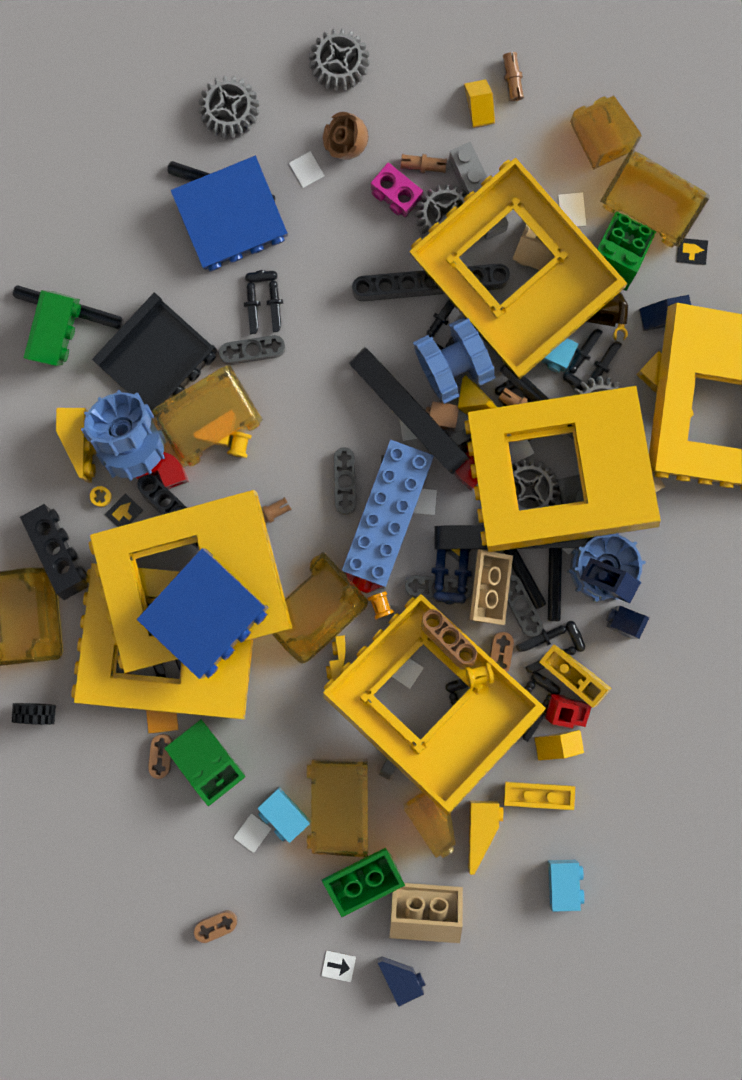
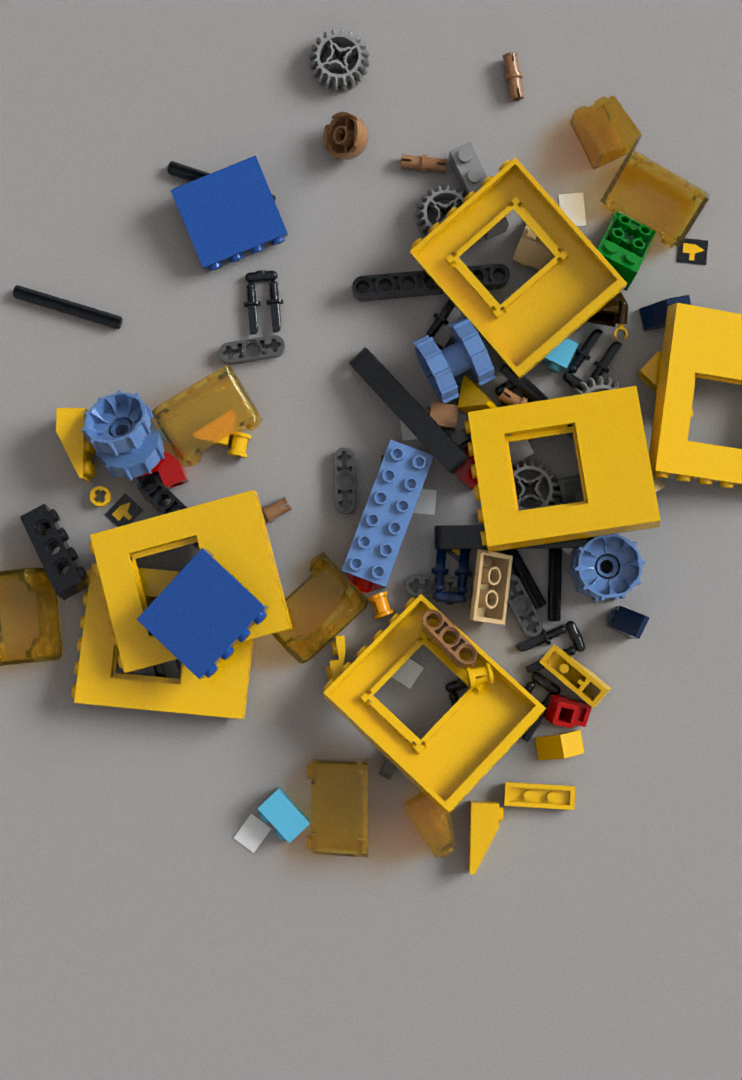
black tyre [11,703,56,725] -> none
green slope [23,290,81,366] -> none
black panel [92,292,217,418] -> none
light orange sticker [146,710,178,733] -> none
medium nougat beam [148,734,173,779] -> none
green slope [164,719,246,807] -> none
medium nougat beam [194,910,238,943] -> none
light grey gear [198,76,259,139] -> none
white sticker [289,151,324,188] -> none
green slope [321,847,405,918] -> none
white sticker [321,950,356,982] -> none
dark pink brick [371,162,423,218] -> none
dark blue slope [378,957,426,1007] -> none
tan slope [389,883,463,943] -> none
yellow slope [464,79,495,128] -> none
medium nougat beam [490,632,514,672] -> none
medium azure brick [548,859,585,912] -> none
dark blue slope [580,558,641,603] -> none

